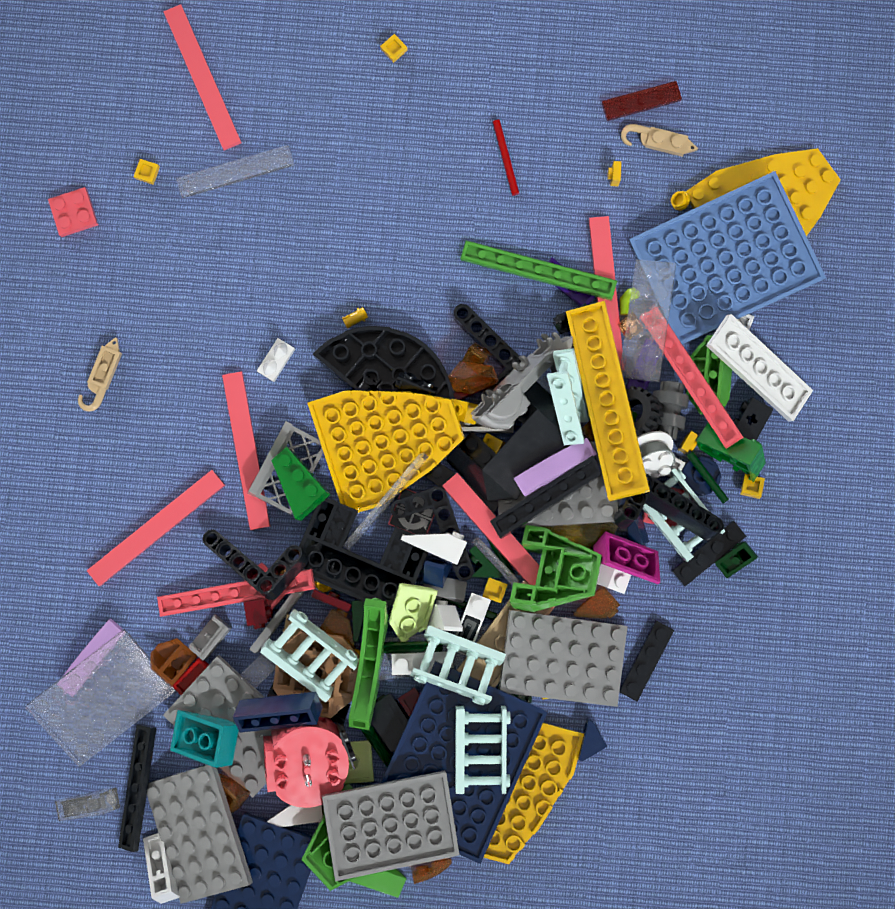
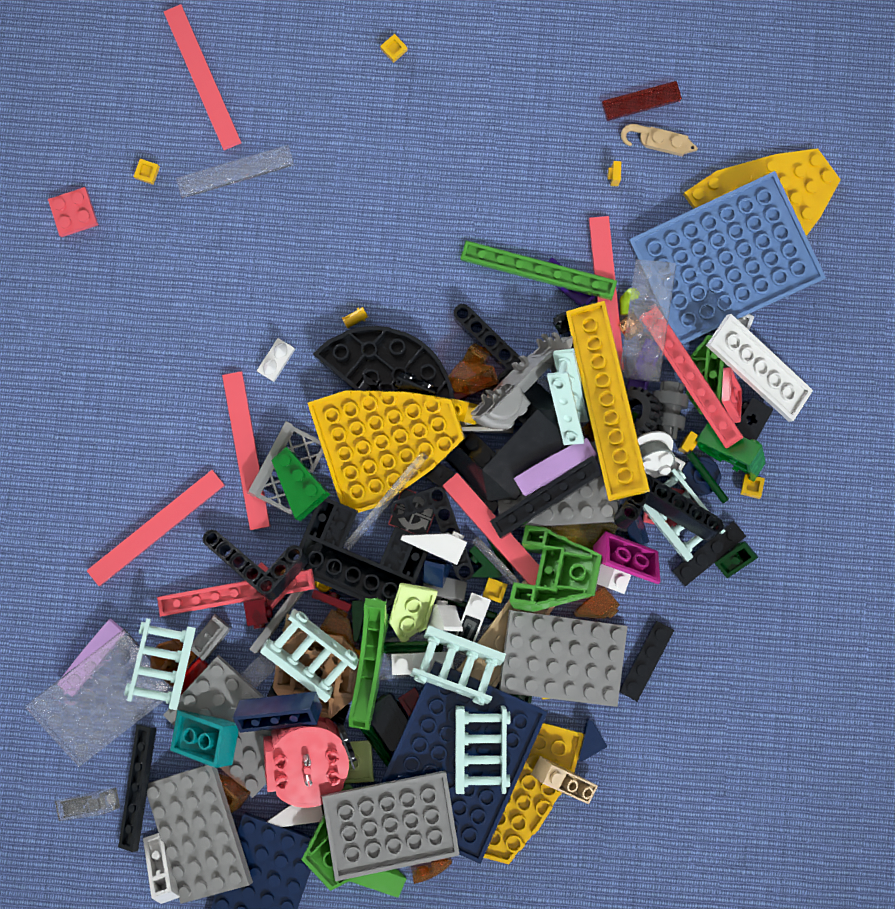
tan plate [78,337,122,412] -> none
yellow plate [483,433,506,454] -> none
red bar [493,119,519,196] -> none
yellow plate [671,191,690,211] -> none
none -> light aqua fence [124,618,196,710]
none -> tan slope [531,756,598,804]
none -> coral tile [722,367,742,423]

